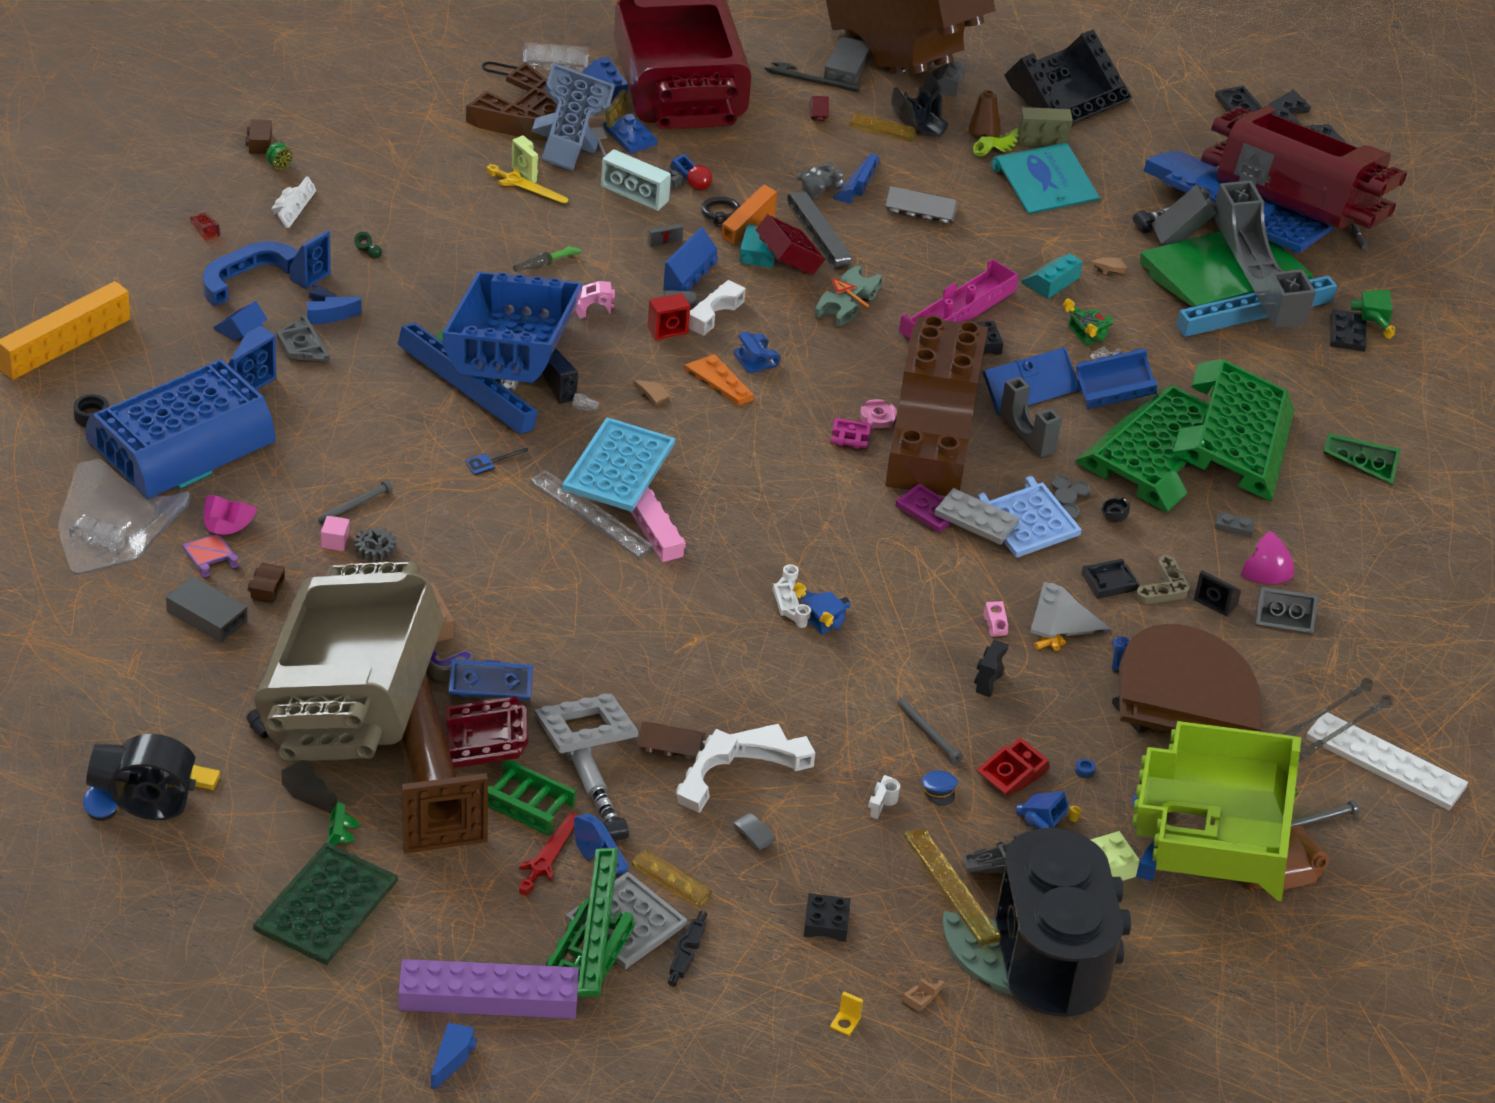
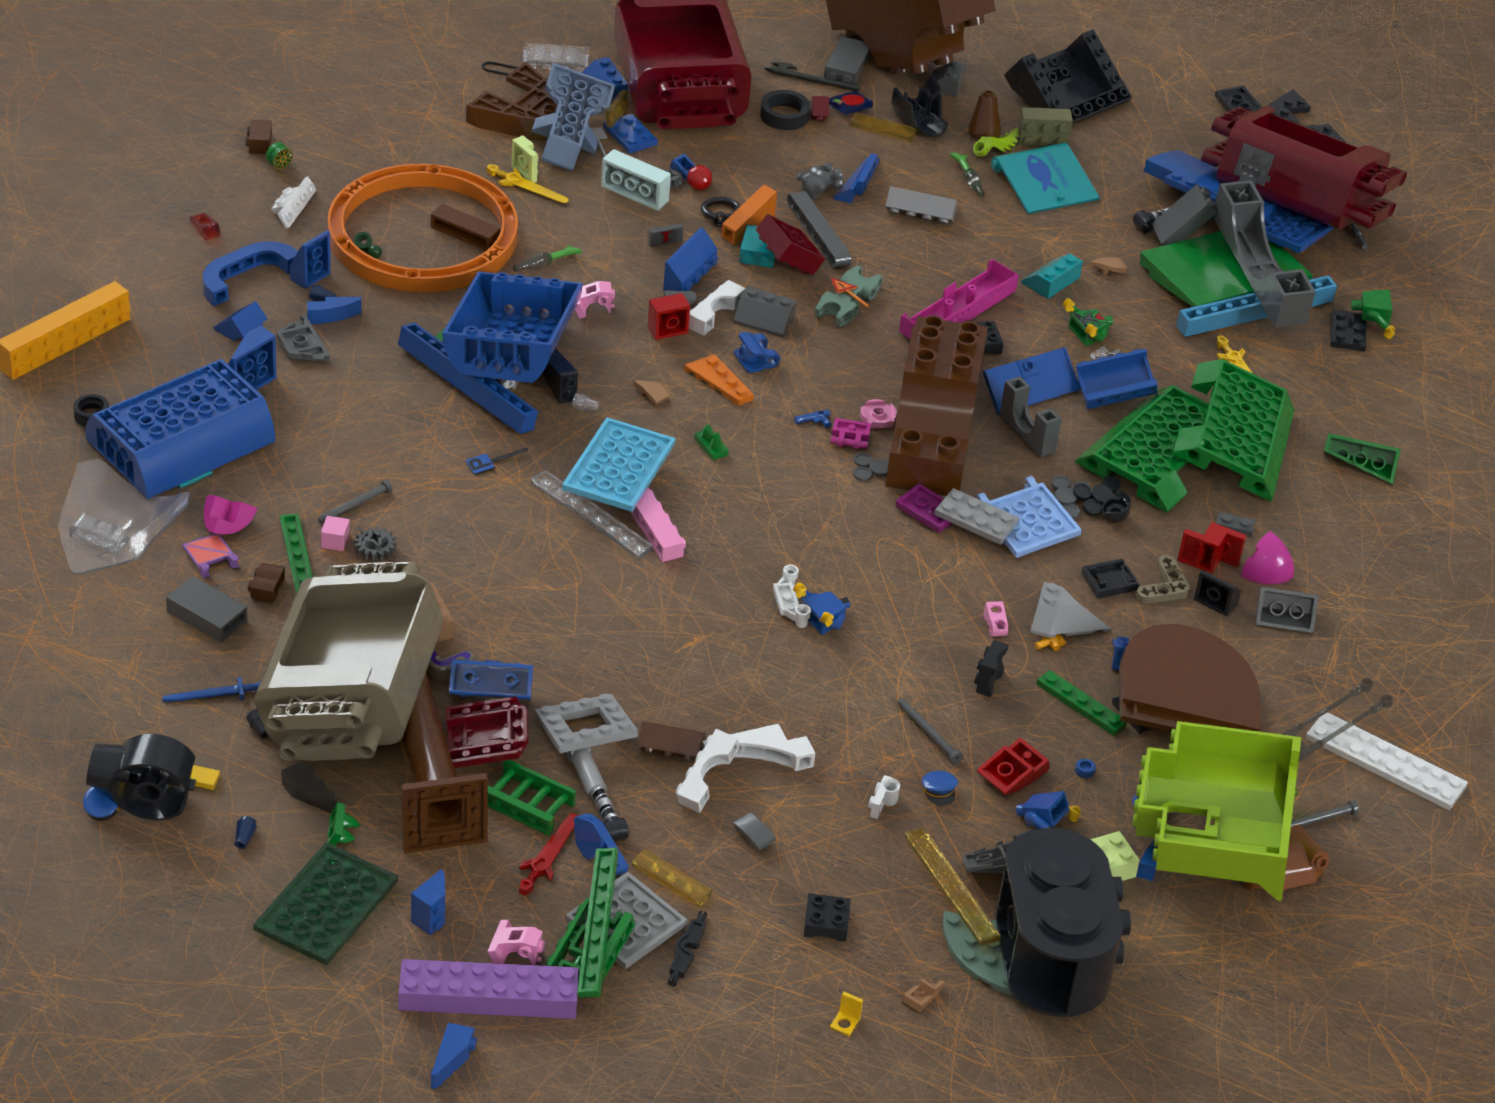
none -> blue sword [162,677,261,702]
none -> dark blue cone [234,816,257,849]
none -> green tile [279,513,313,595]
none -> orange piece [328,164,518,293]
none -> blue slope [411,870,445,935]
none -> reddish brown brick [431,204,501,251]
none -> bright pink tile [487,920,545,965]
none -> green tile [694,424,729,461]
none -> dark grey slope [733,286,797,337]
none -> black tyre [760,90,810,130]
none -> blue hose [794,409,831,428]
none -> clear blue tile [829,91,873,115]
none -> dark grey piece [853,453,889,481]
none -> clear smoke piece [950,152,985,197]
none -> green plate [1036,670,1127,736]
none -> black piece [1073,476,1131,516]
none -> red bracket [1177,522,1247,574]
none -> yellow sword [1216,335,1252,389]

